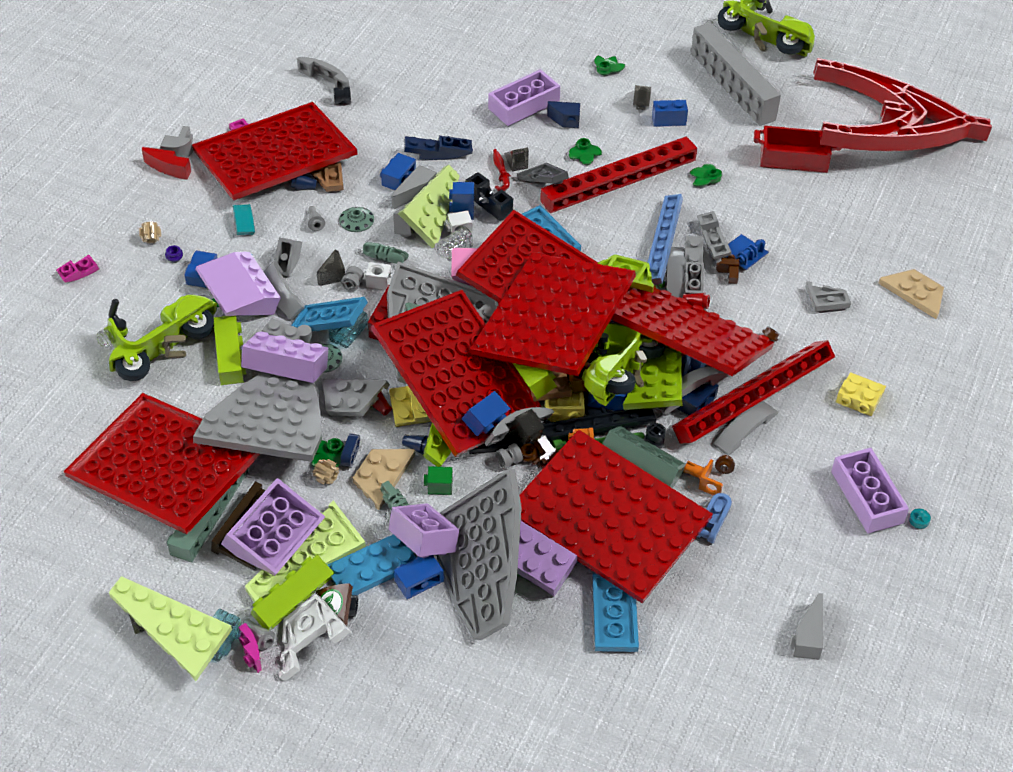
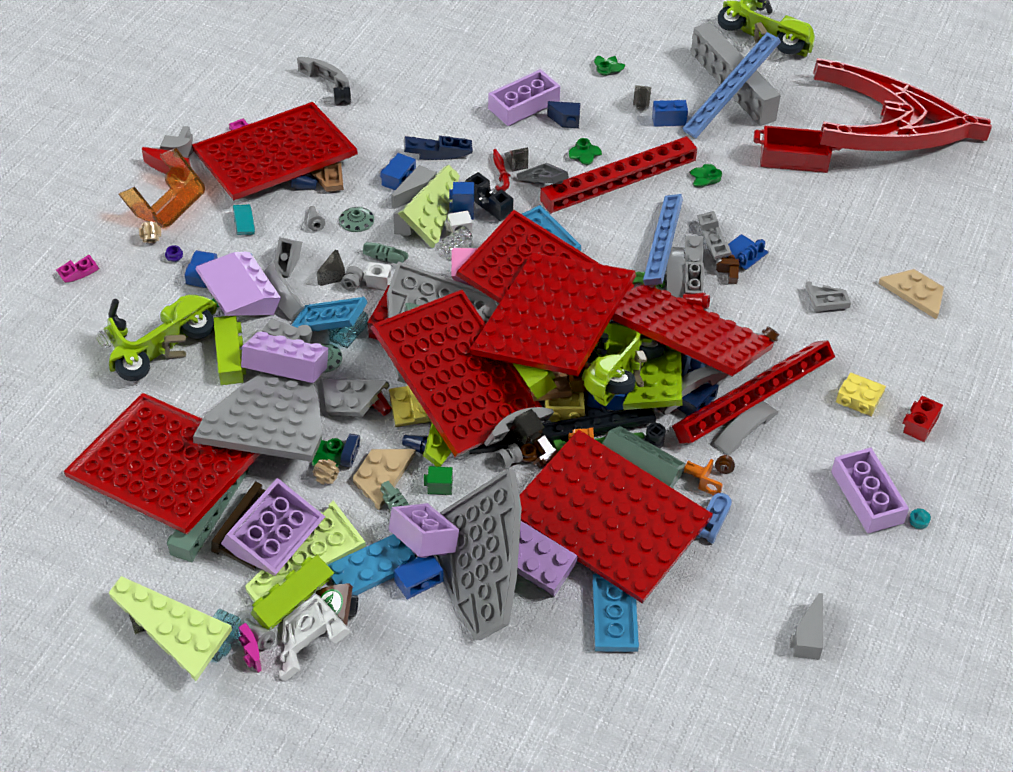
blue brick [462,391,510,436] -> none
lime wing [598,254,654,293] -> none
none -> clear orange windscreen [118,148,205,228]
none -> medium blue plate [682,32,781,138]
none -> red brick [902,395,943,442]

